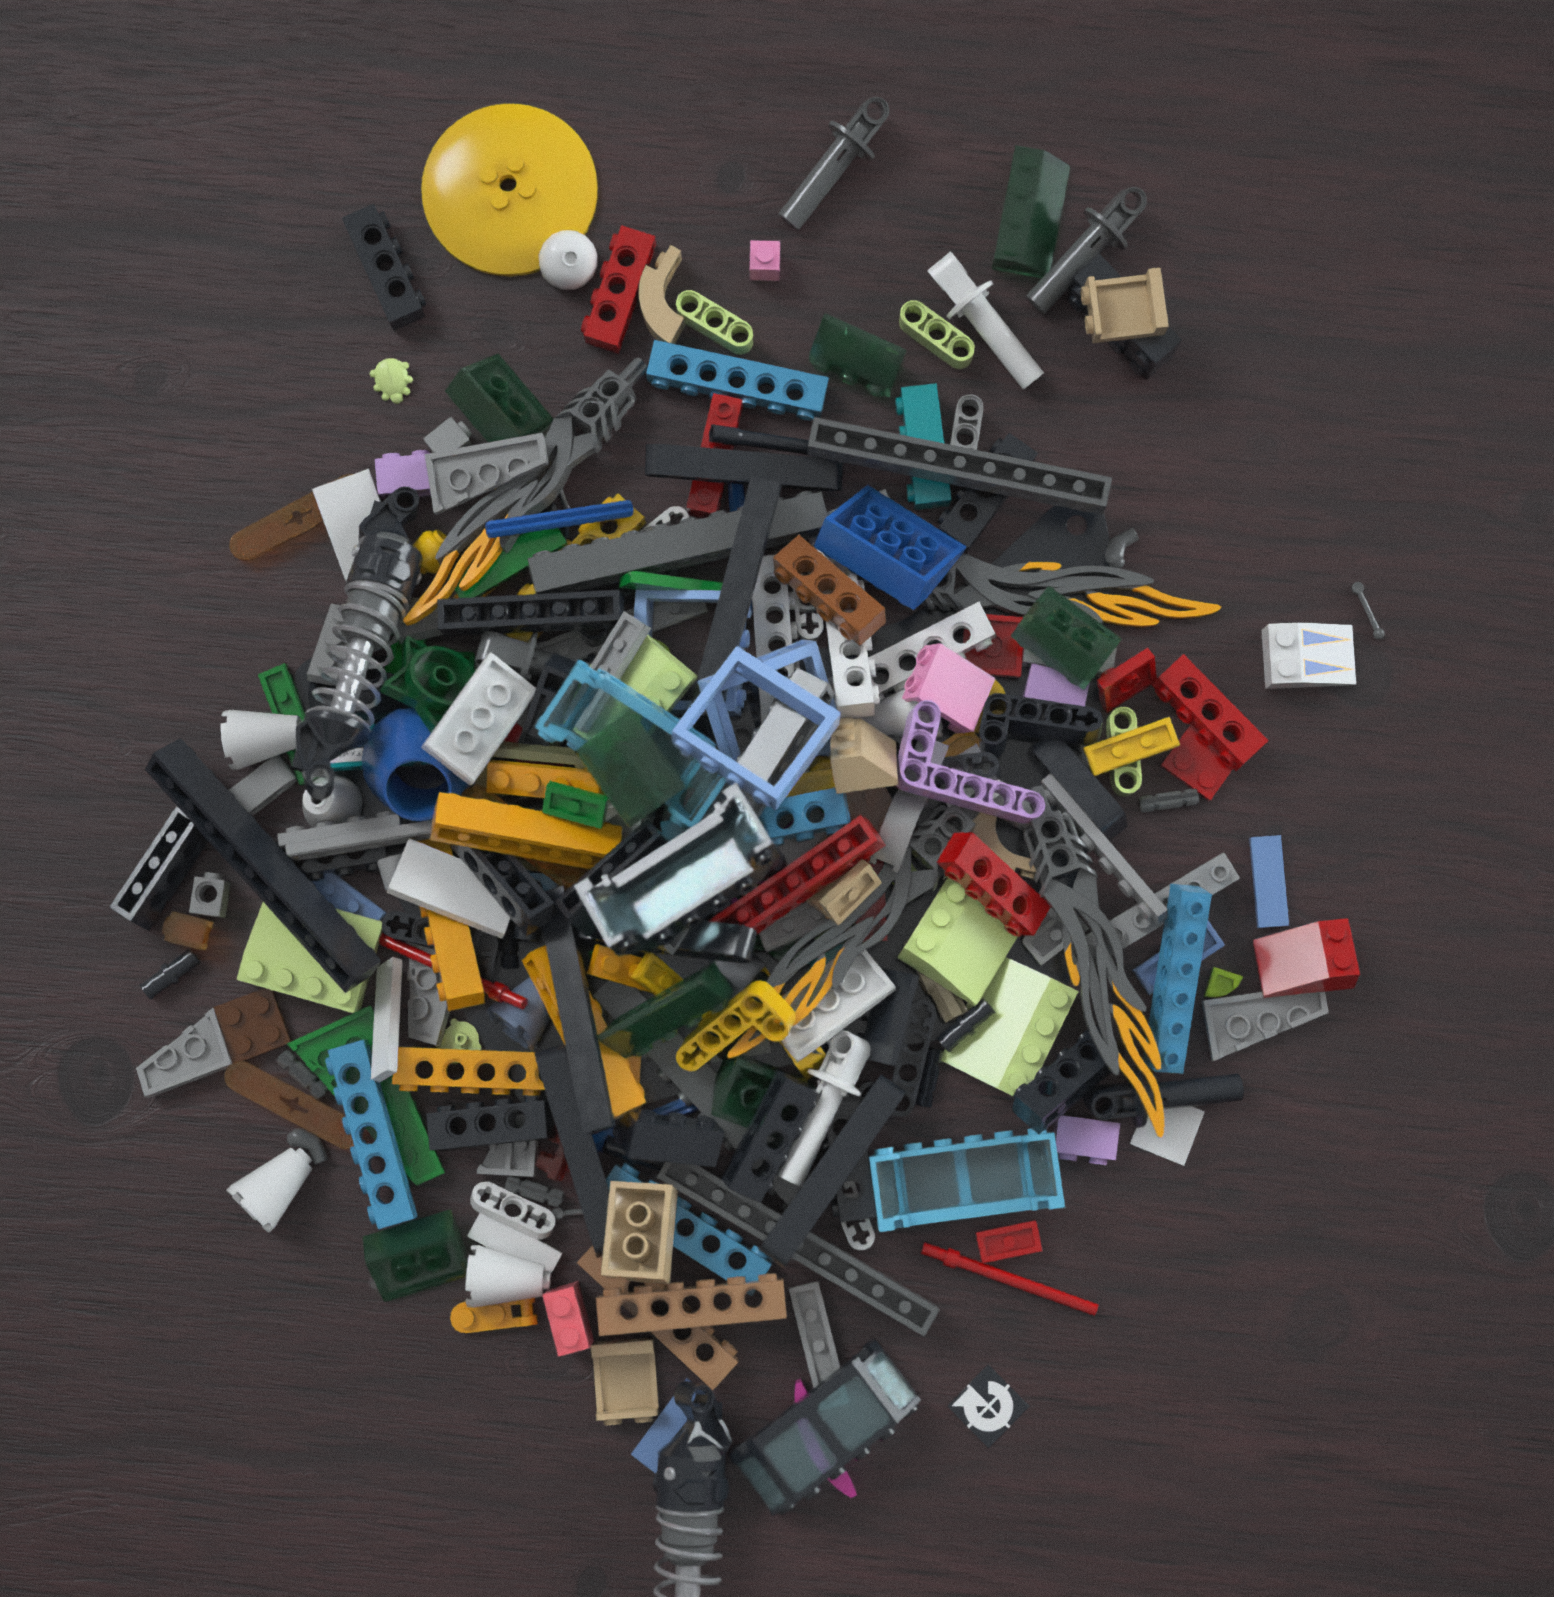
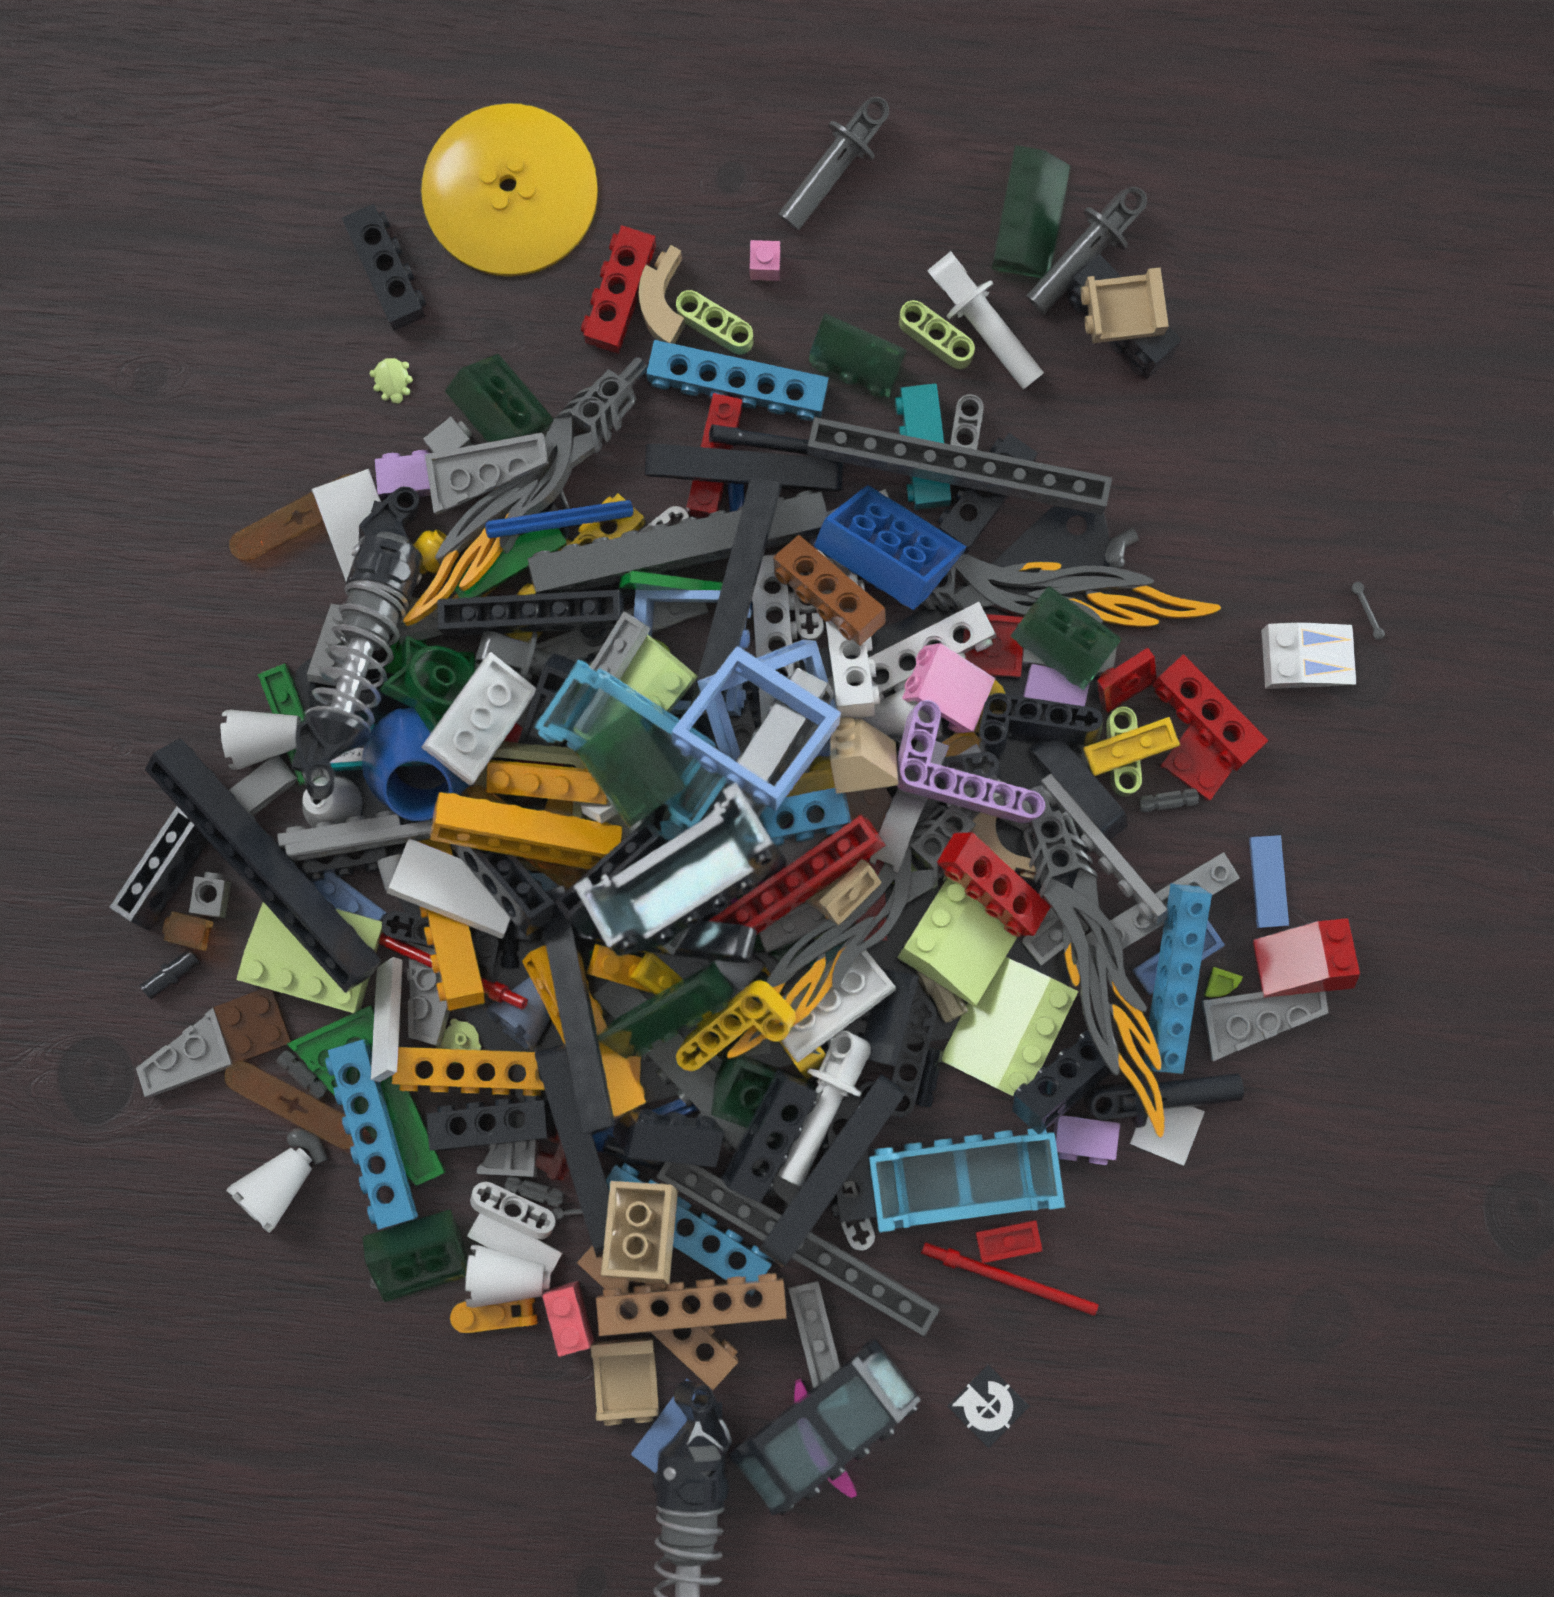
white cylinder [539,230,598,290] -> none
green plate [542,781,609,829] -> none
black pin [937,997,996,1052] -> none

